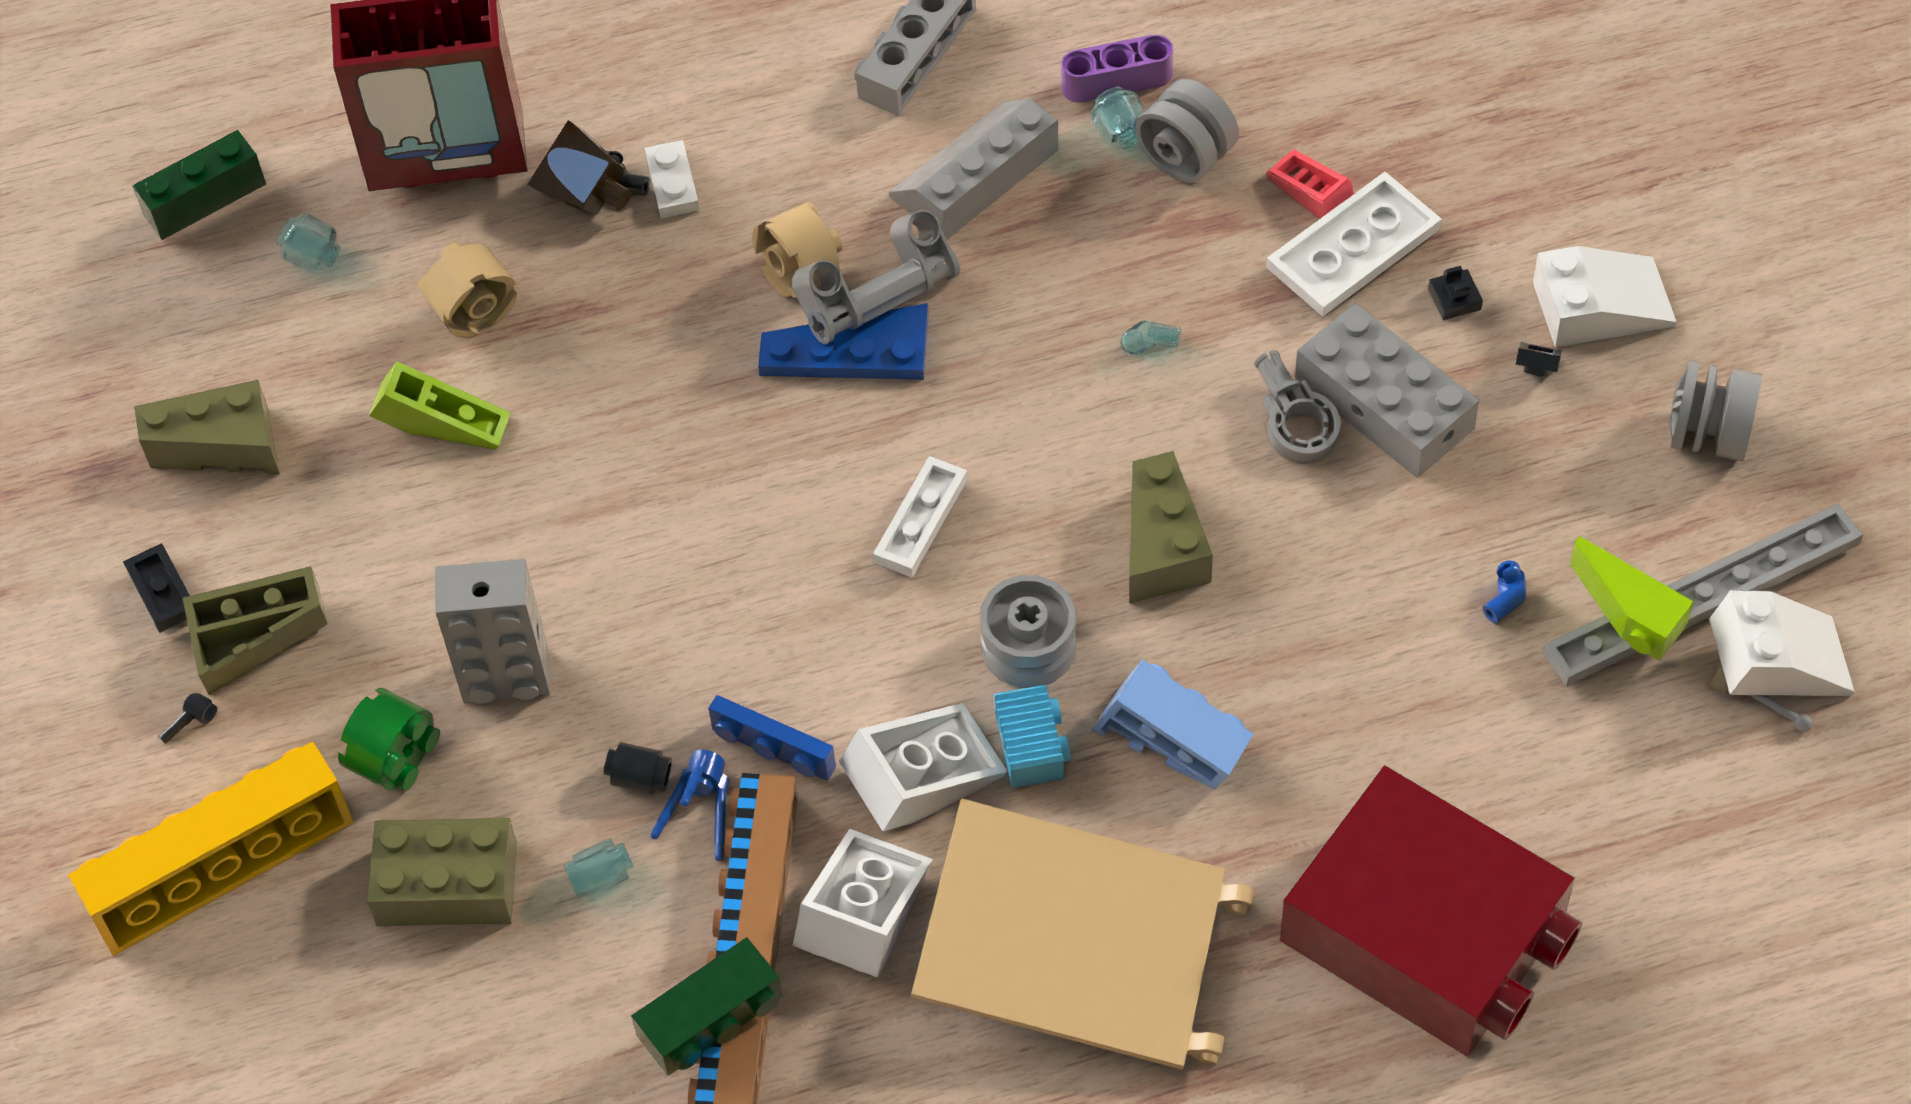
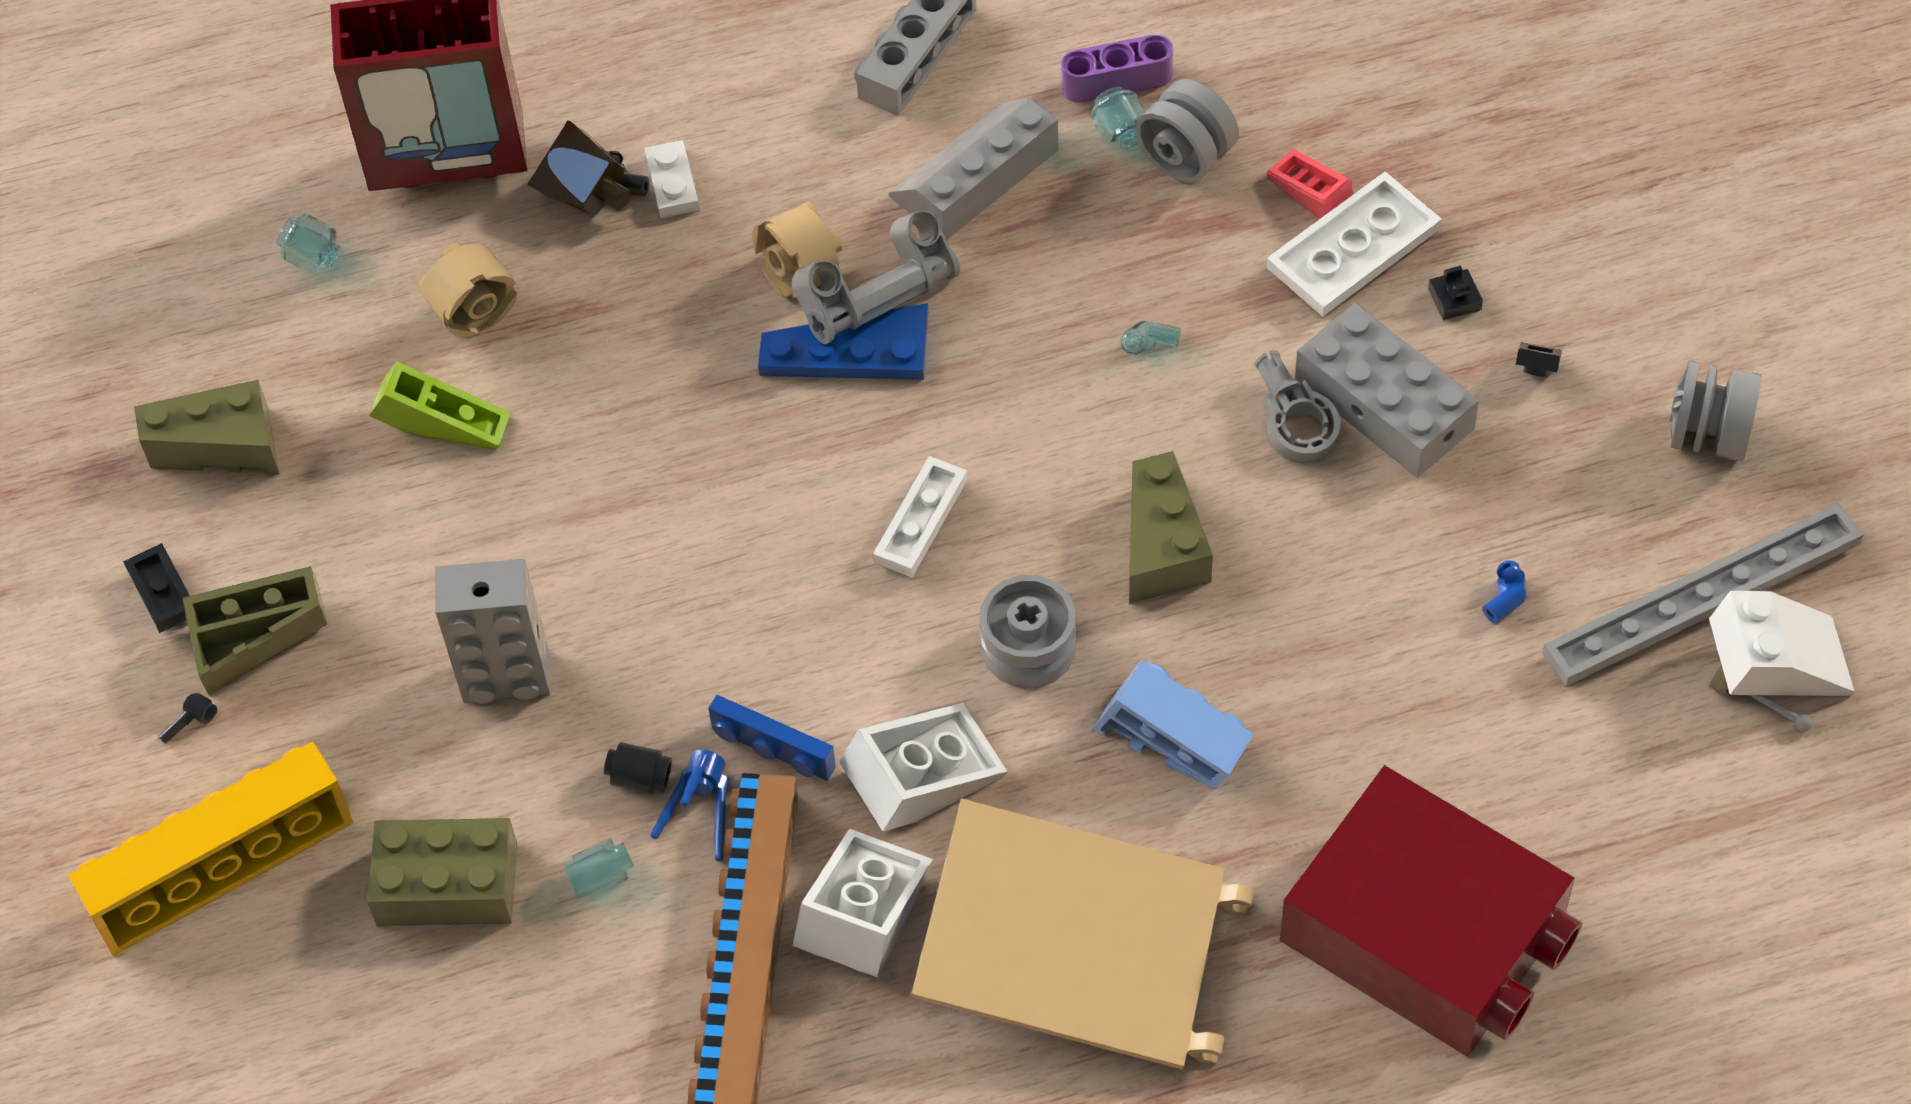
dark green brick [132,130,266,240] -> none
green brick [338,688,440,791] -> none
dark green brick [631,937,783,1076] -> none
medium azure brick [994,685,1071,789] -> none
white slope [1533,246,1676,348] -> none
lime slope [1570,536,1694,661] -> none

